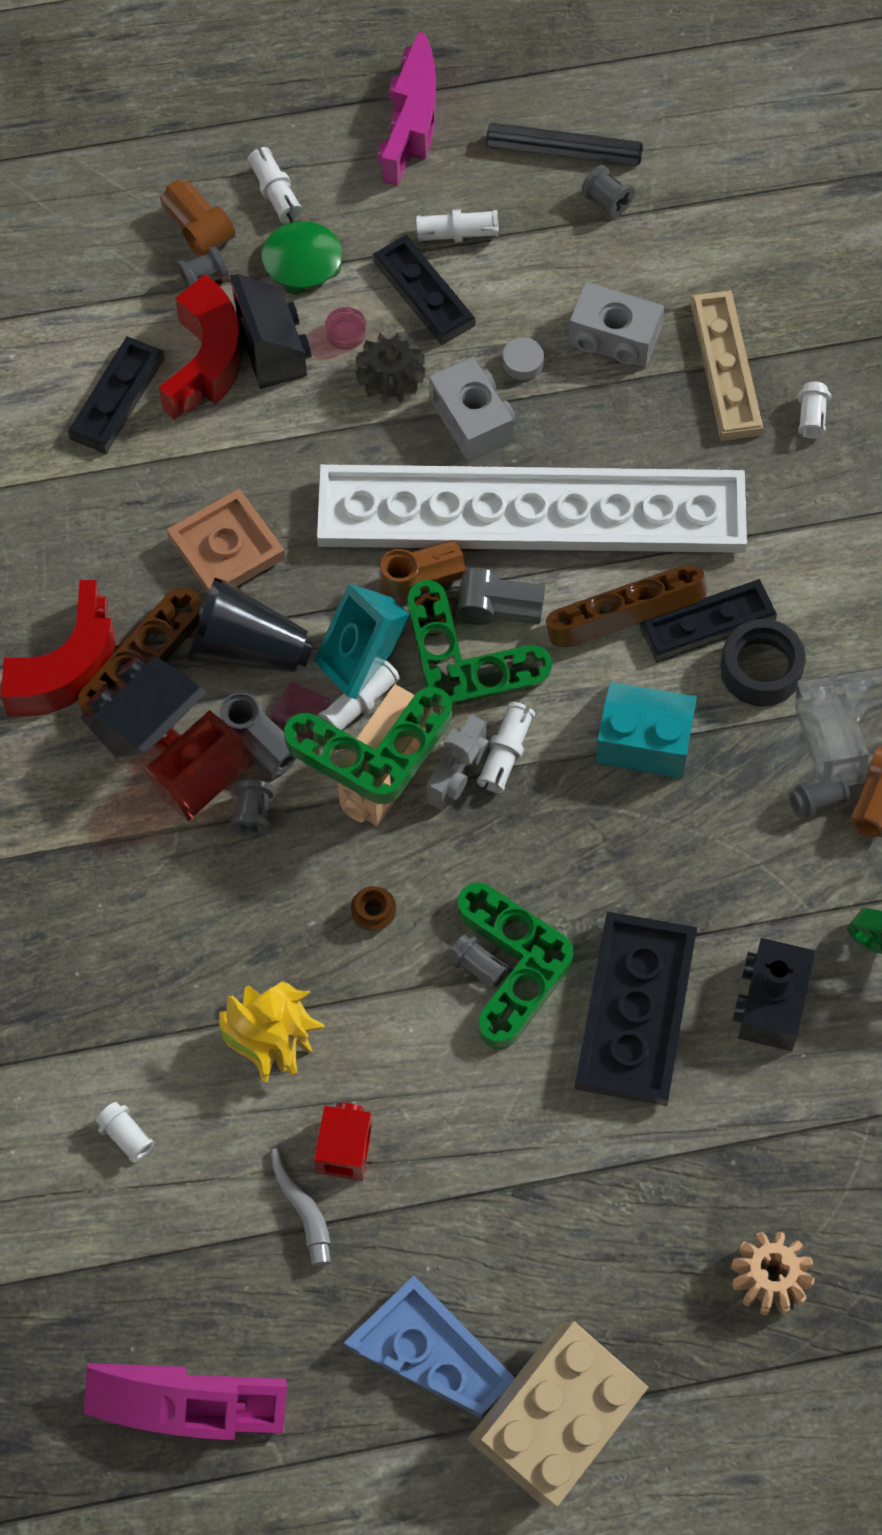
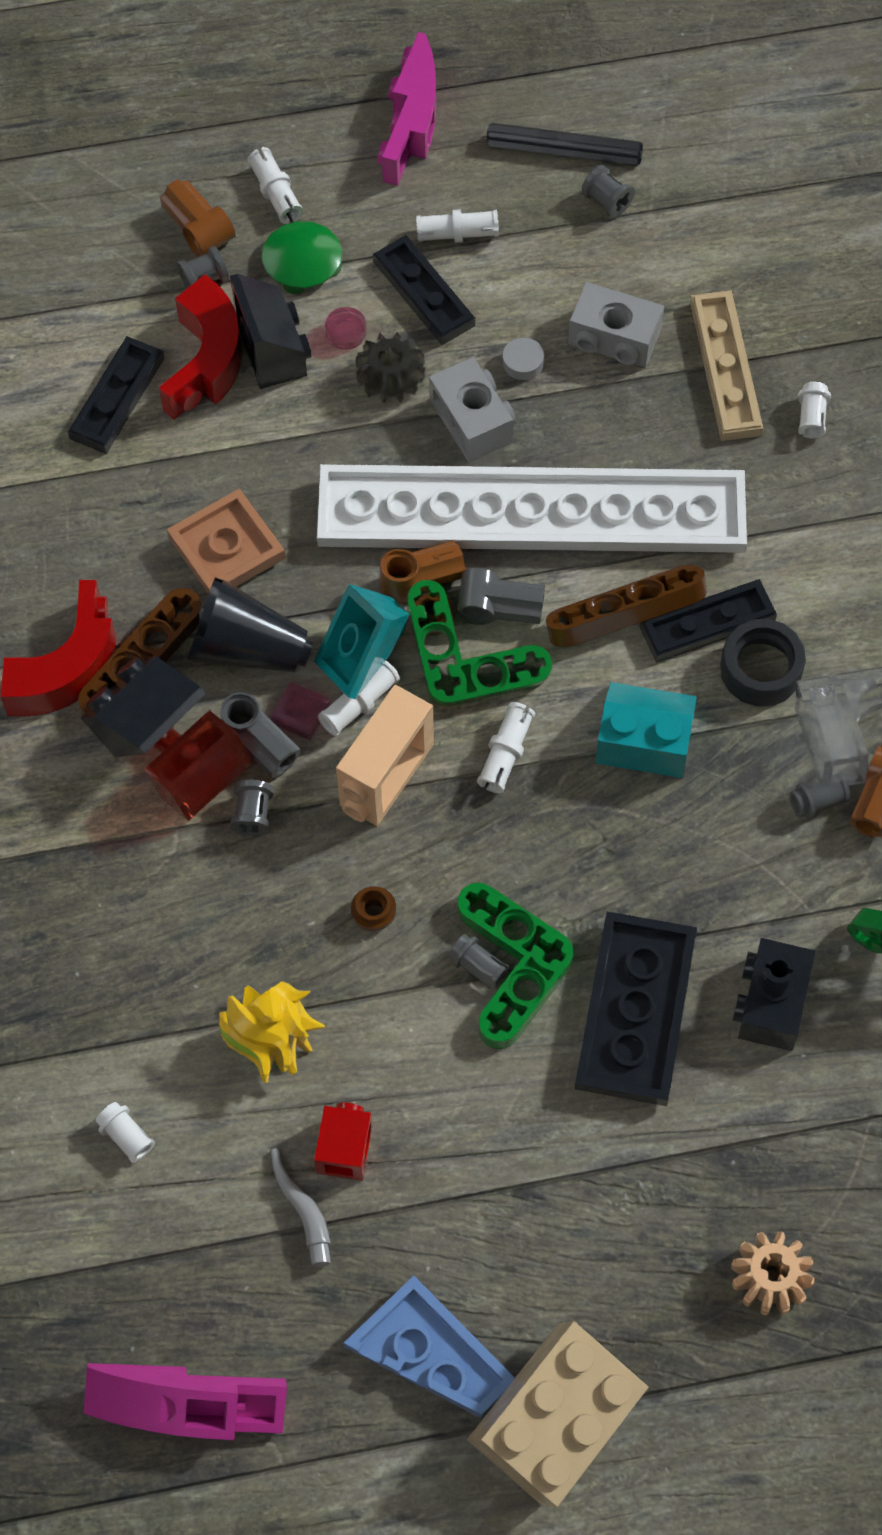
green beam [284,687,452,804] -> none
light grey hinge [426,714,490,811] -> none

